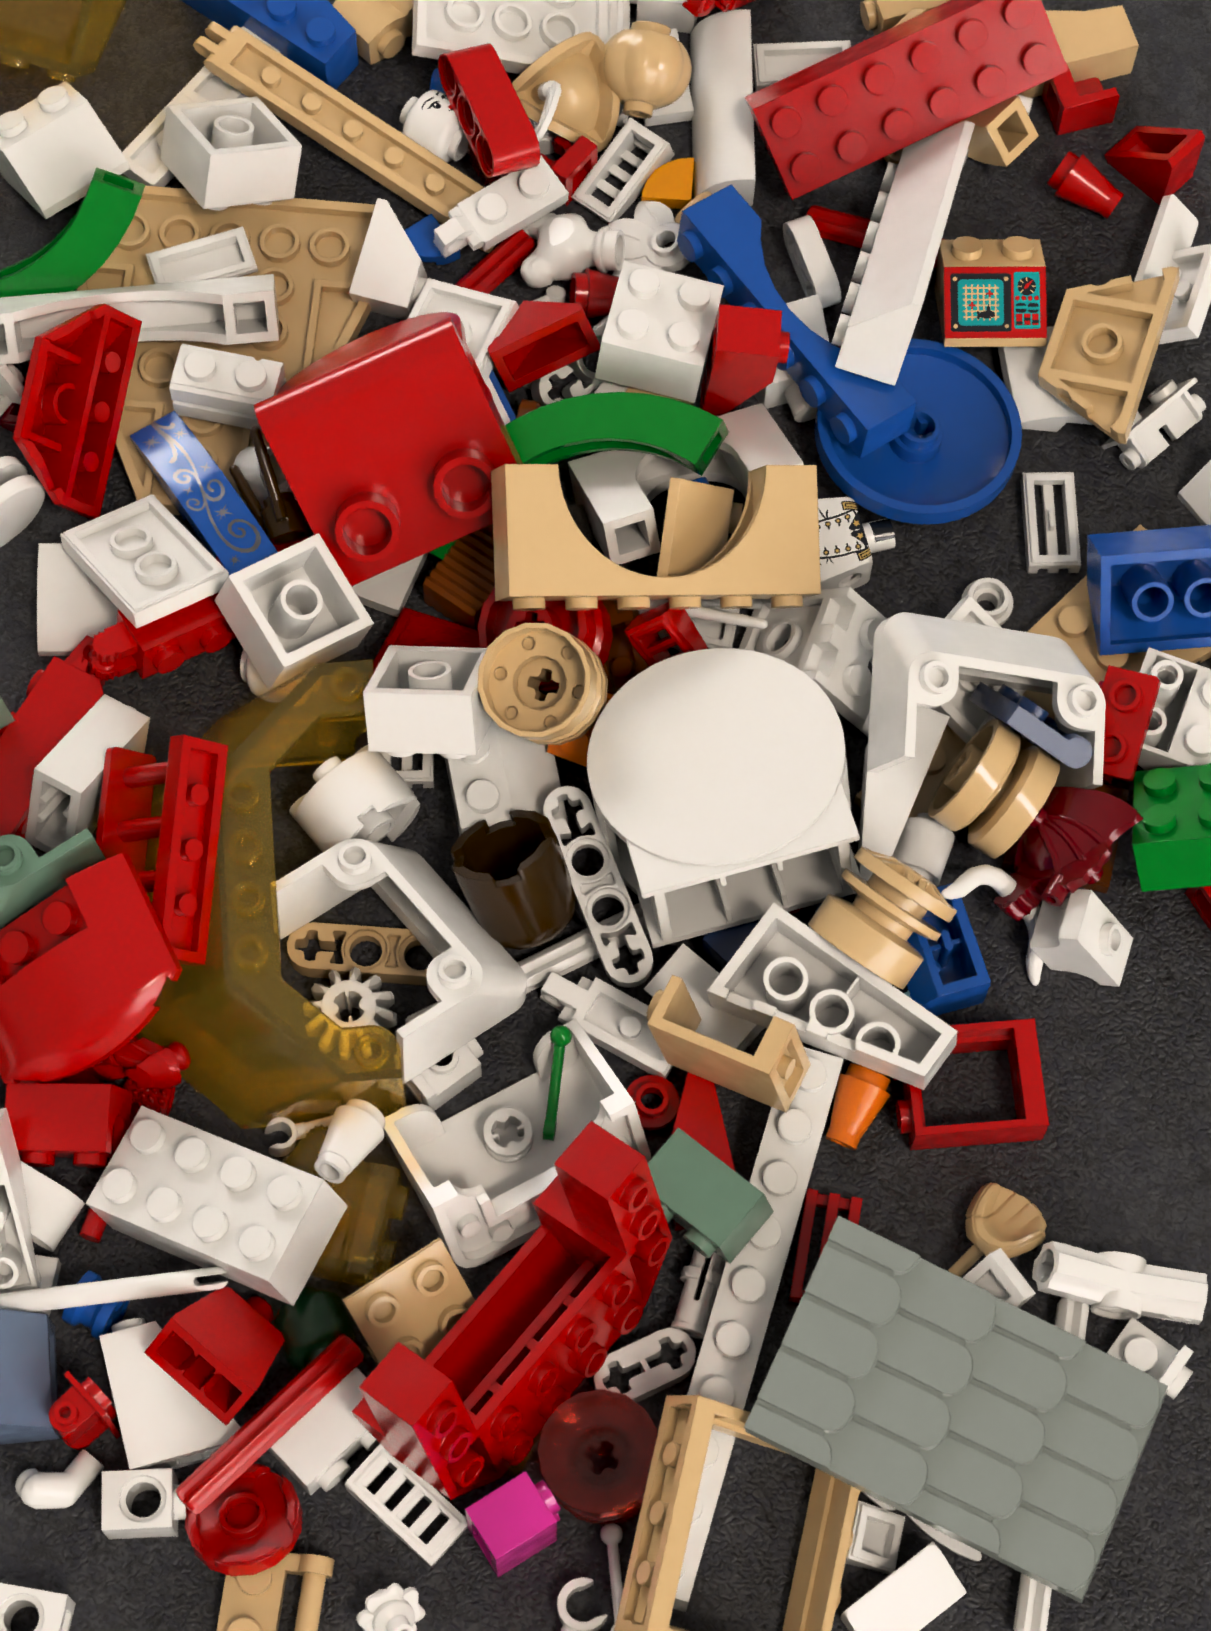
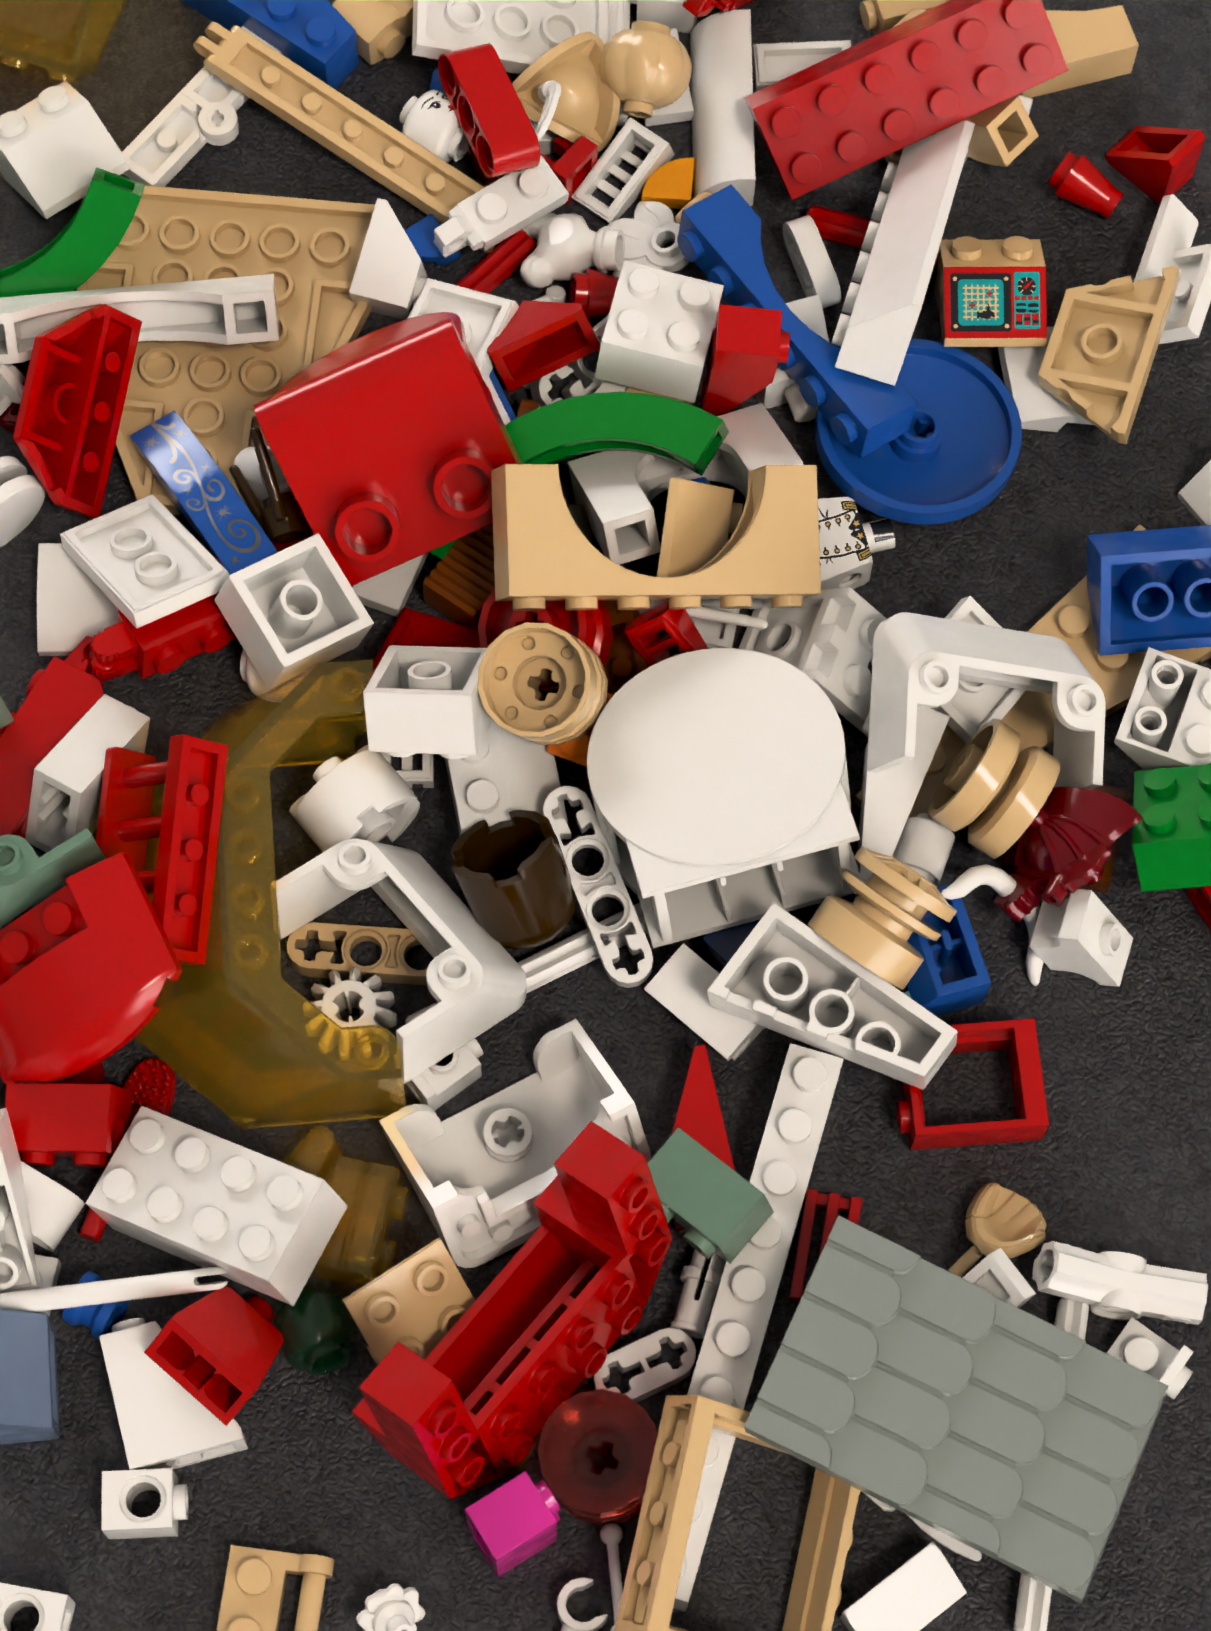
white arm [15,1449,105,1509] -> none
red hinge [49,1371,121,1449] -> none
red arm [87,1036,191,1089] -> none
white tile [146,227,258,284] -> none
white brick [160,96,302,211] -> none
white brick [169,344,286,431] -> none
red axle [175,1334,364,1514] -> none
red tile [185,1463,302,1576] -> none
white hand [264,1115,333,1157] -> none
white brick [268,1367,380,1496] -> none
white cone [314,1099,386,1184] -> none
white slope [345,1444,468,1567] -> none
white hinge [540,972,673,1078] -> none
green hinge [543,1025,572,1141] -> none
red plate [626,1075,679,1130] -> none
tan panel [647,975,811,1113] -> none
orange cone [825,1063,890,1150] -> none
white slope [845,1501,905,1574] -> none
white plate [961,578,1013,626] -> none
plate [968,682,1093,769] -> none
white tile [1020,472,1081,574] -> none
red panel [1042,63,1120,136] -> none
red bracket [1098,665,1161,784] -> none
white hinge [1101,377,1206,471] -> none

